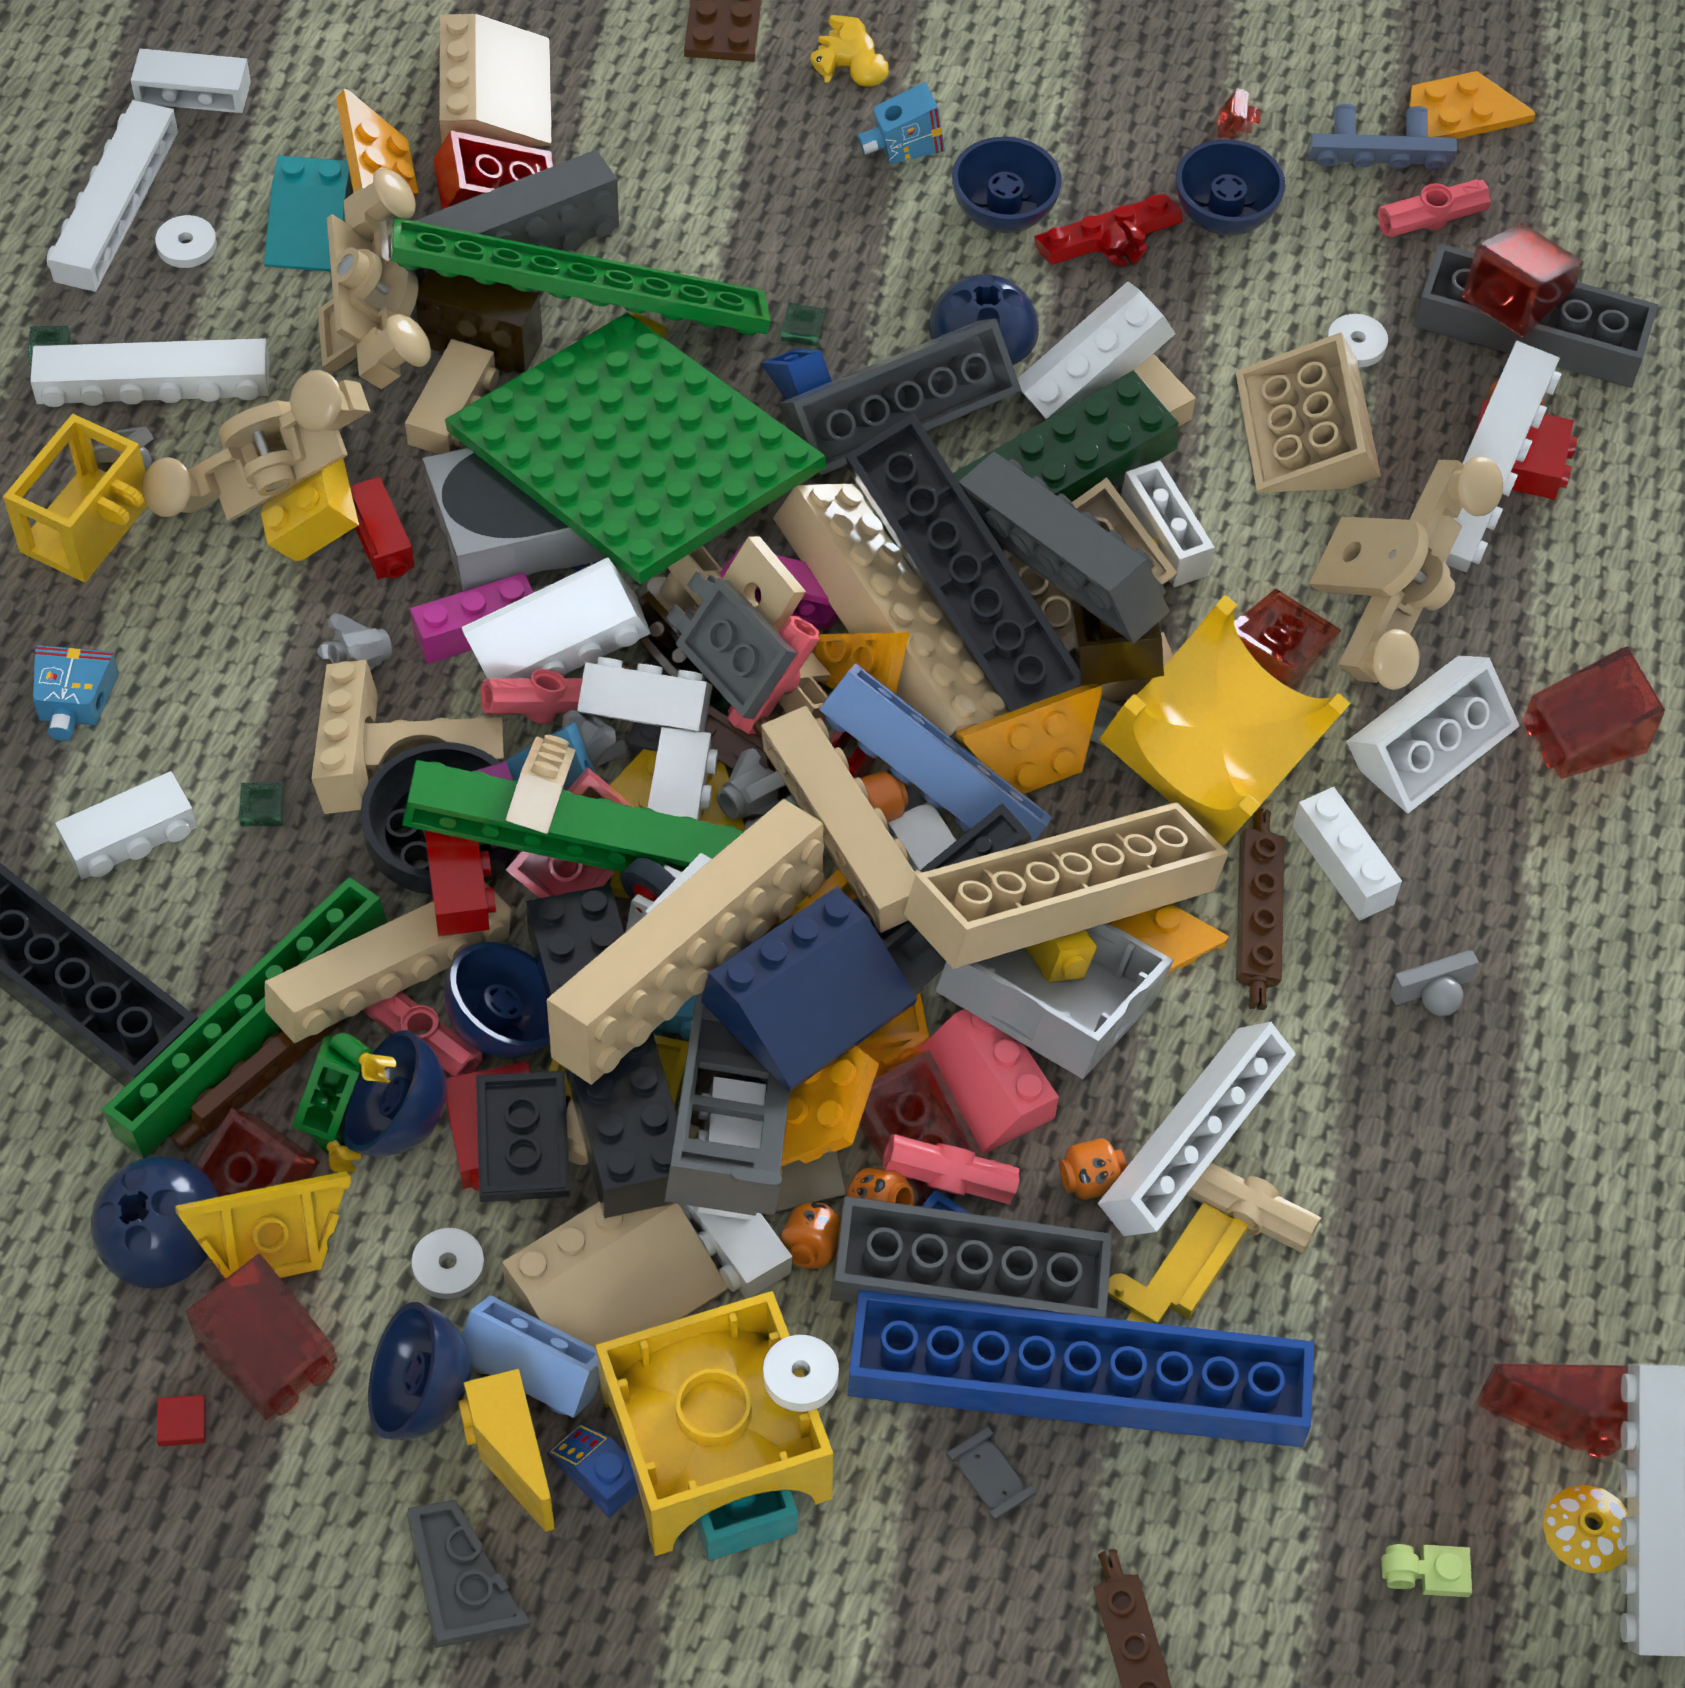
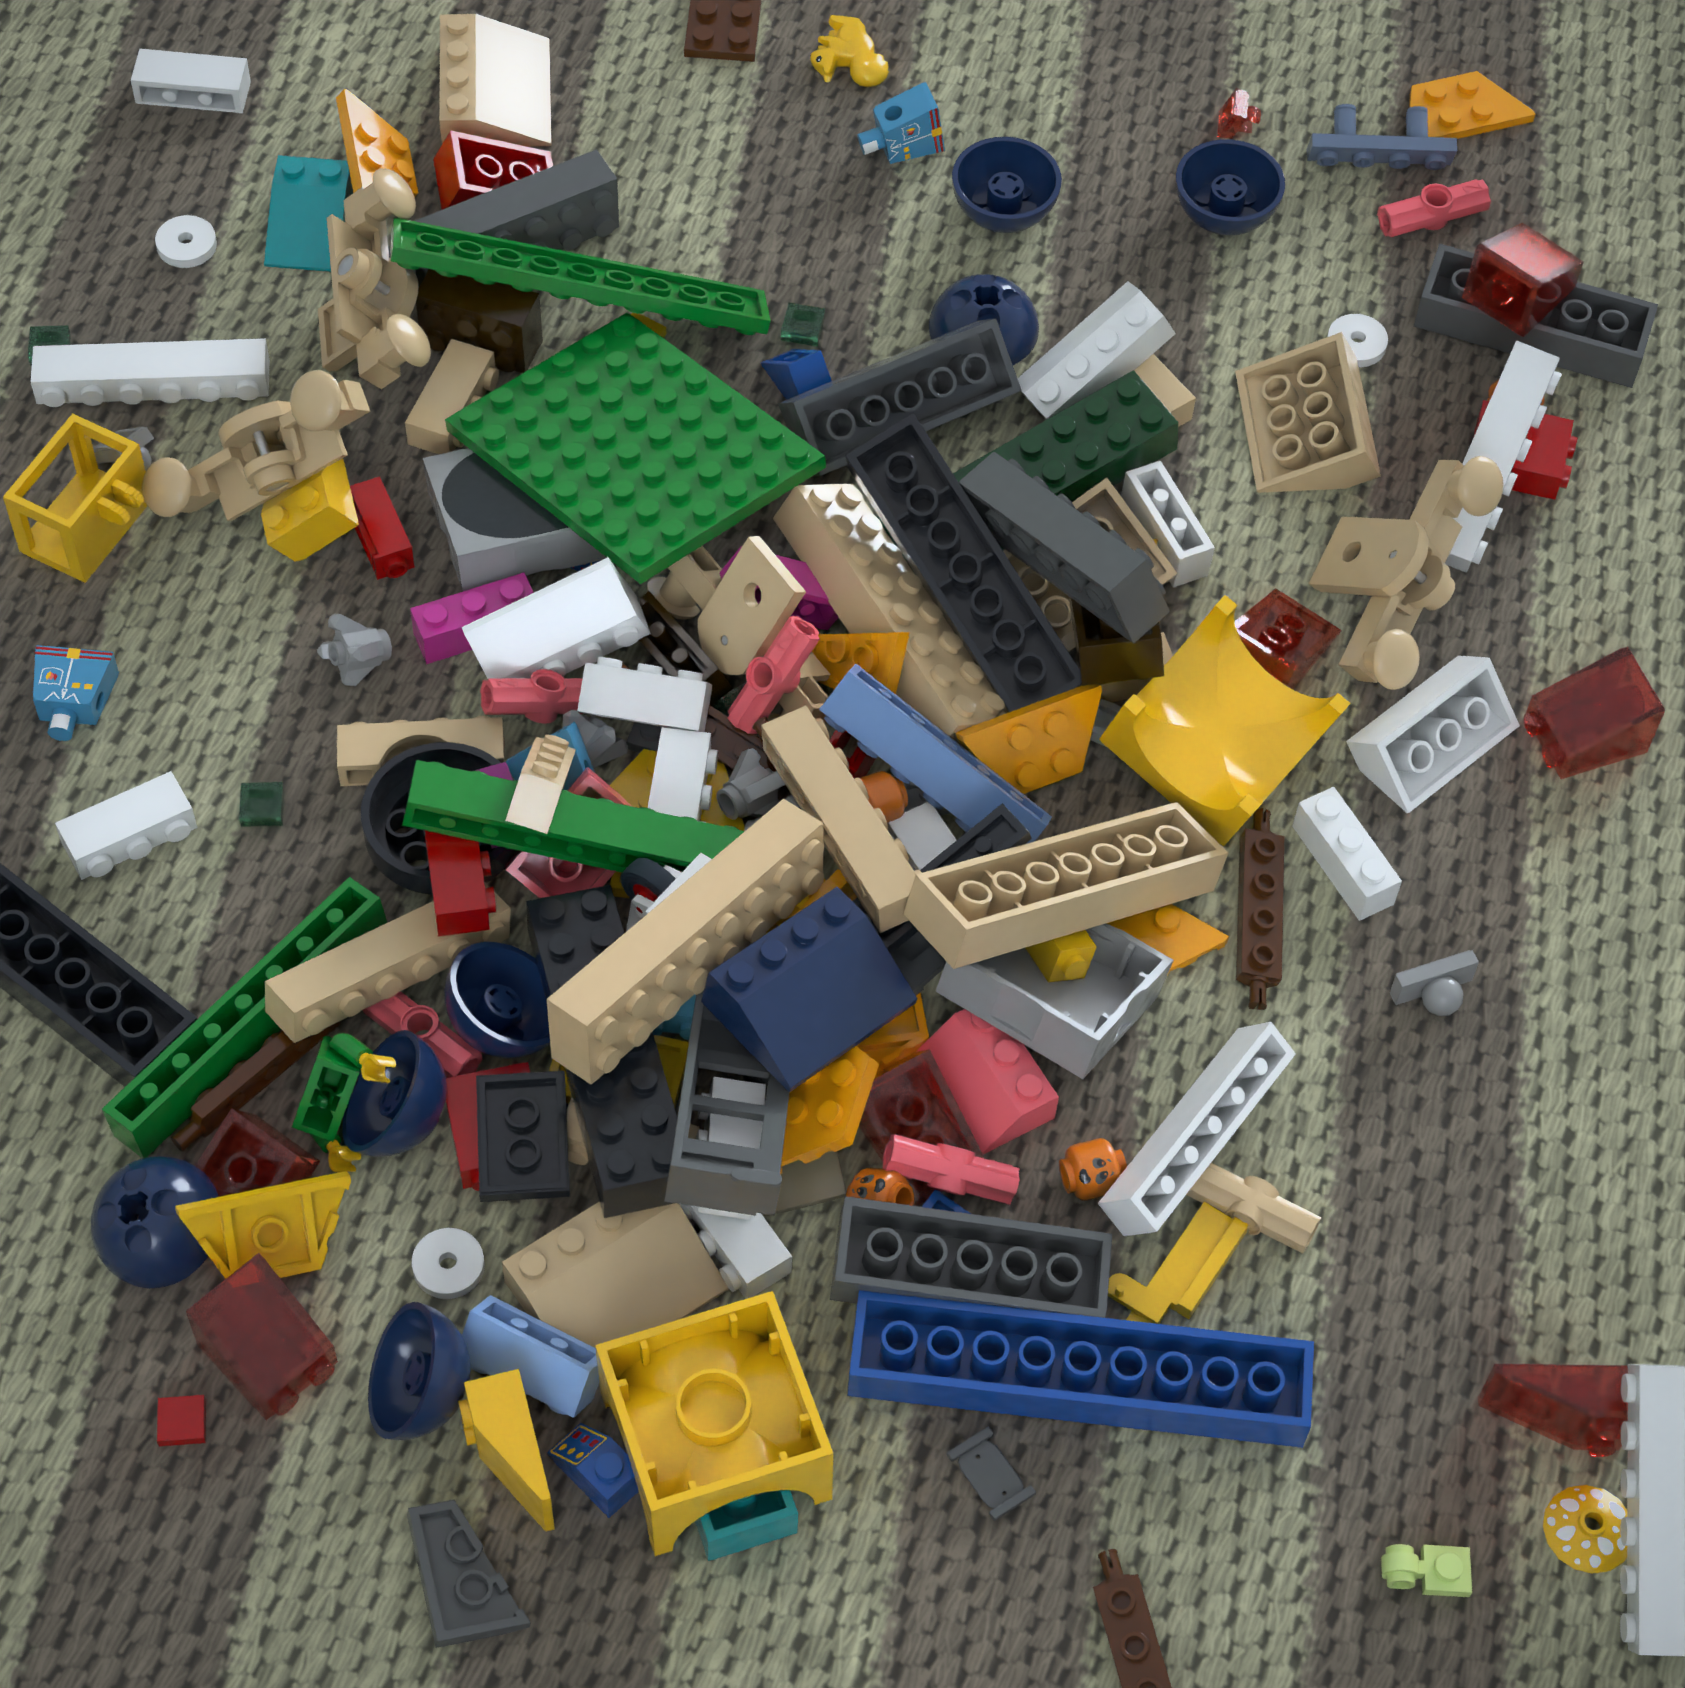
white brick [47,100,178,292] -> none
tan arch [311,660,378,814] -> none
dark grey tile [666,571,798,720] -> none
white piece [763,1335,839,1412] -> none
orange head [780,1202,840,1269] -> none
red plate [1034,194,1183,267] -> none

